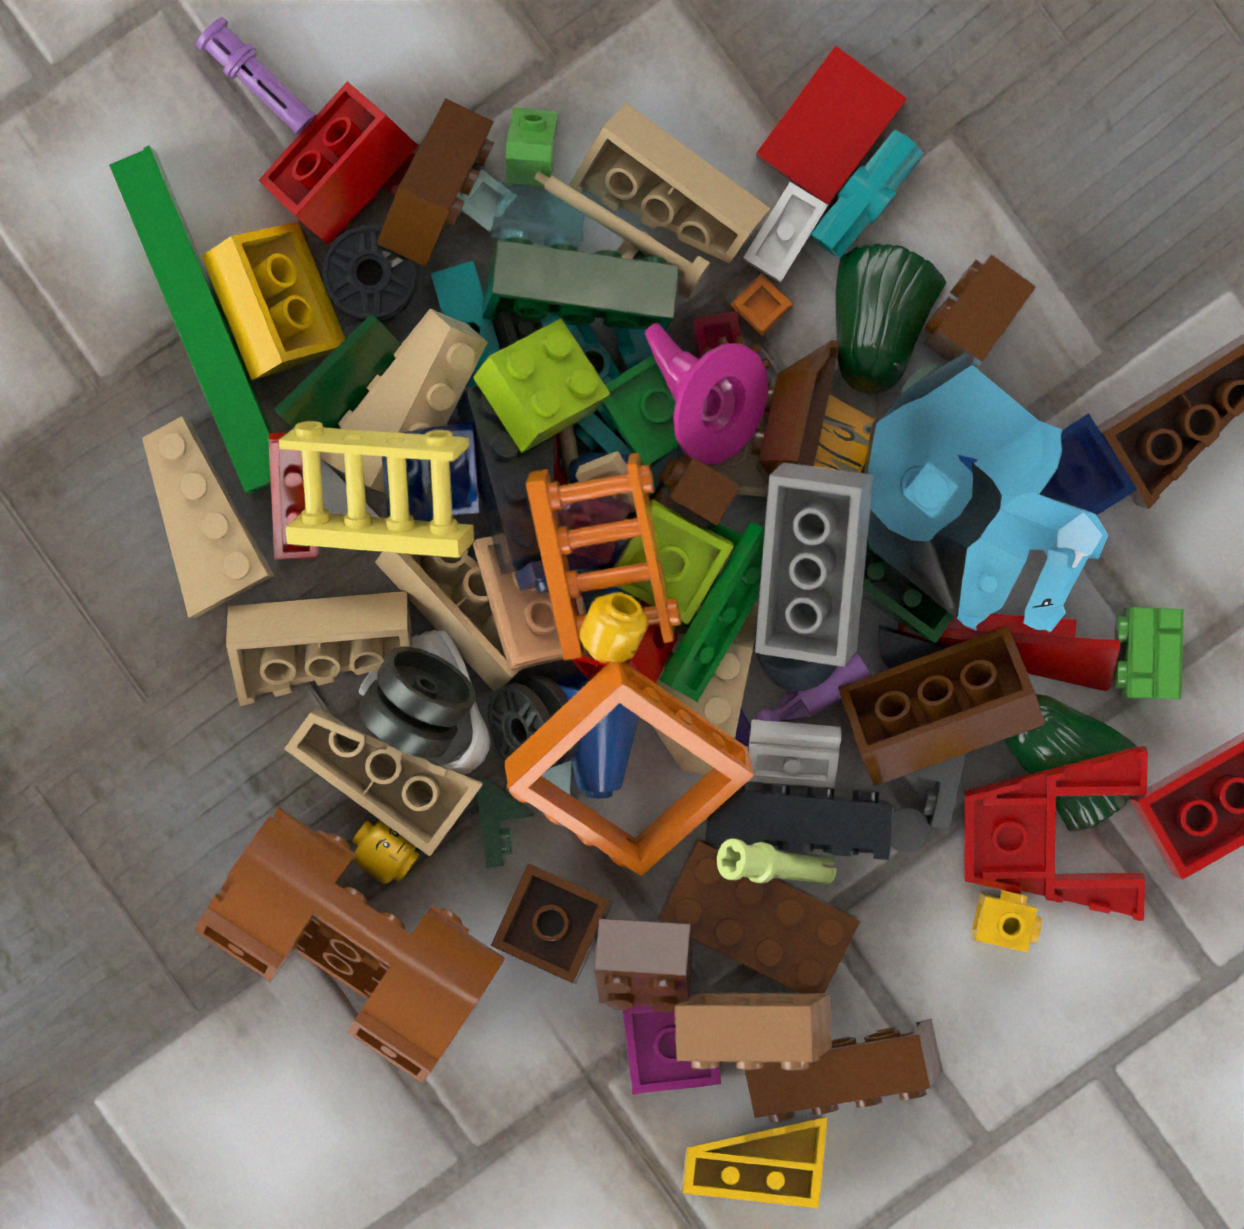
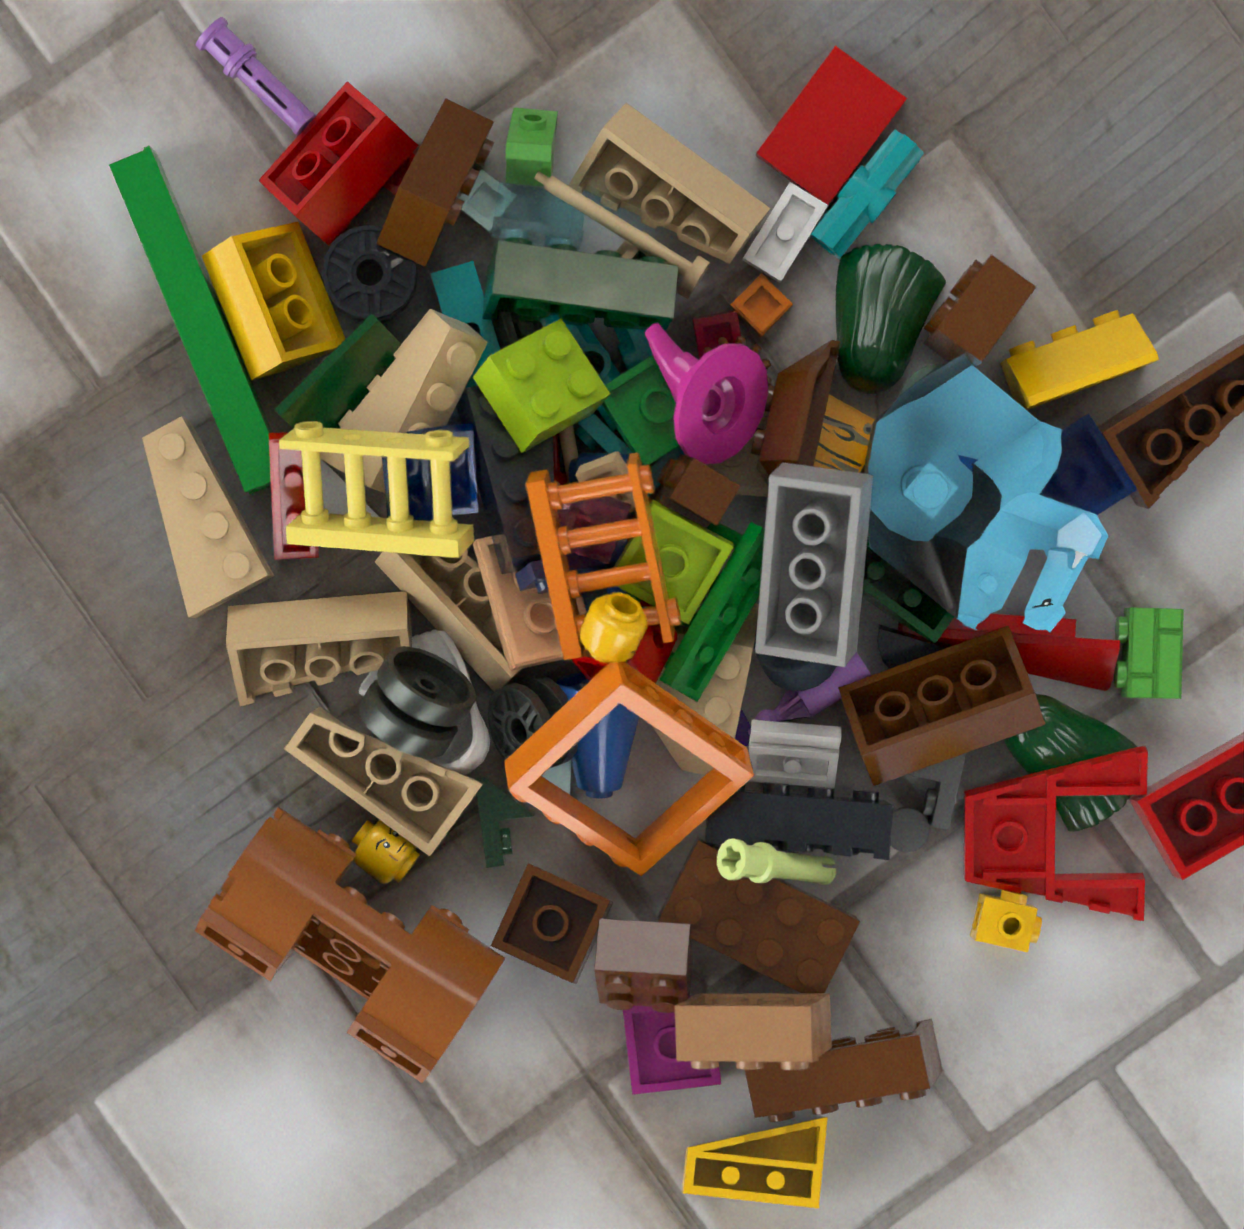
none -> yellow slope [1000,310,1159,410]

